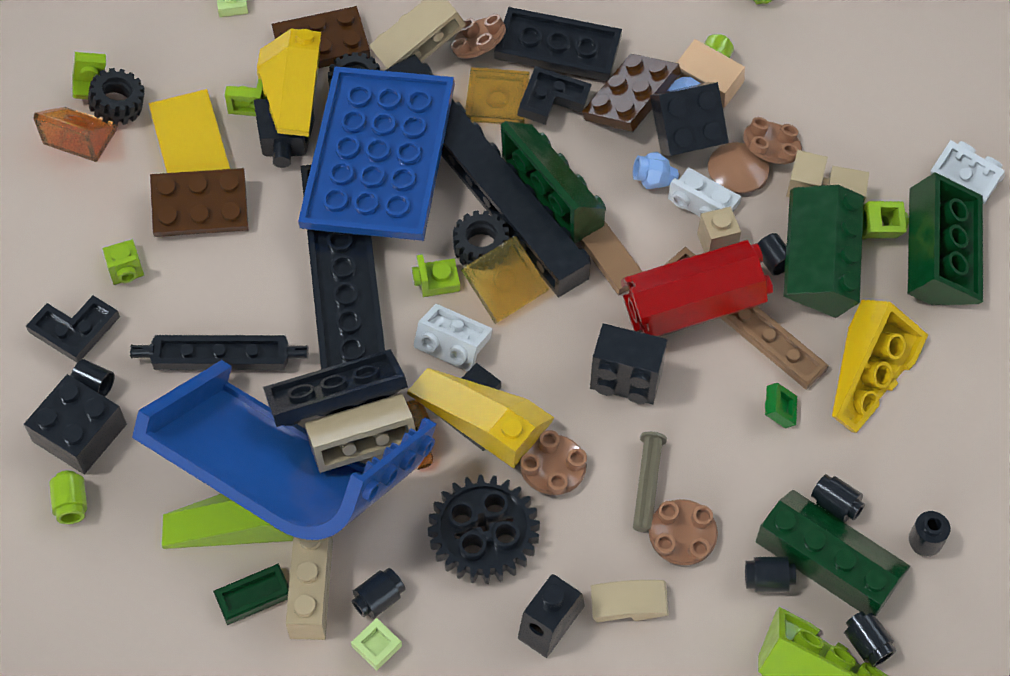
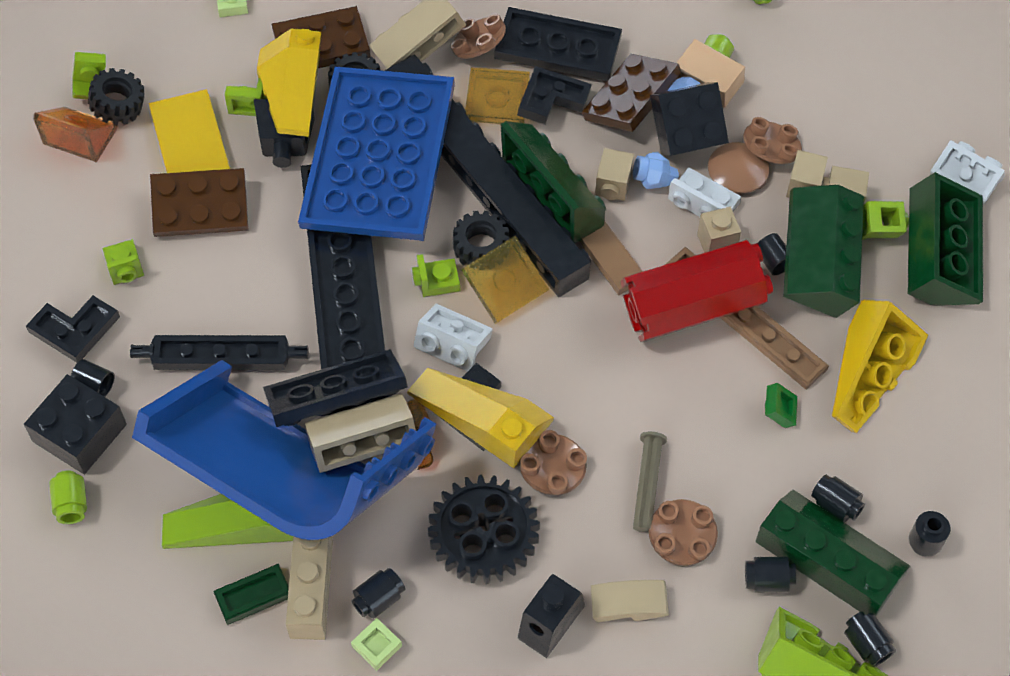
black brick [590,323,668,404] -> none
none -> tan brick [595,148,634,201]

